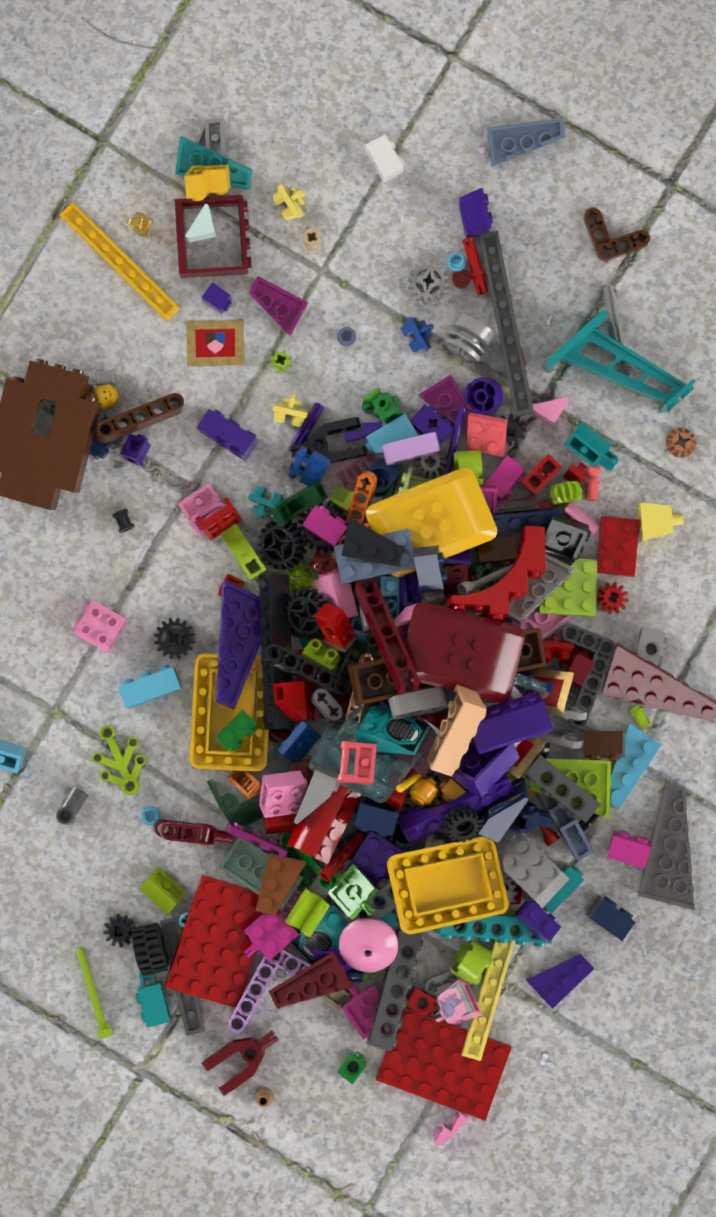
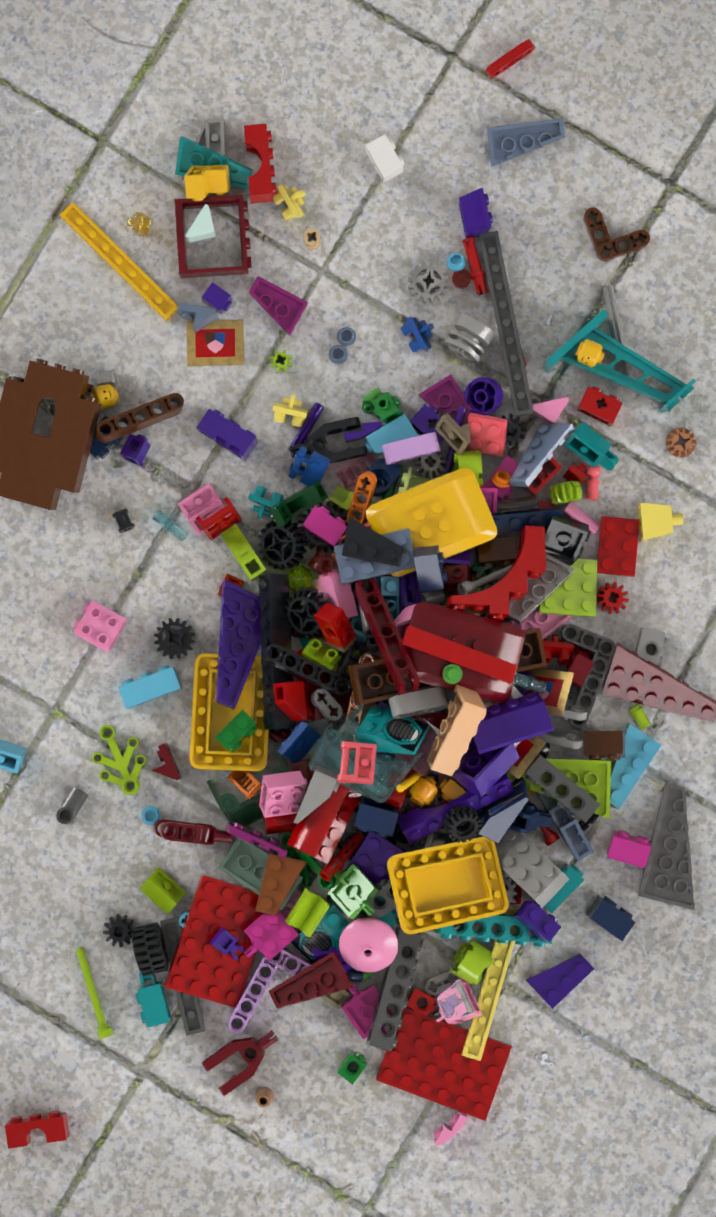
none -> red arch [5,1111,69,1149]
none -> dark red slope [152,743,182,780]
none -> clear light blue axle [153,510,188,541]
none -> sand blue slope [177,302,218,333]
none -> dark purple plate [210,927,245,960]
none -> red arch [244,123,277,204]
none -> sand blue plate [329,345,348,364]
none -> red tile [401,625,518,684]
none -> dark tan slope [434,413,470,455]
none -> bright green plate [442,664,462,684]
none -> red beam [485,39,535,79]
none -> orange plate [492,471,511,488]
none -> sand blue wing [509,424,575,487]
none -> yellow head [575,339,605,367]
none -> red brick [577,386,623,427]

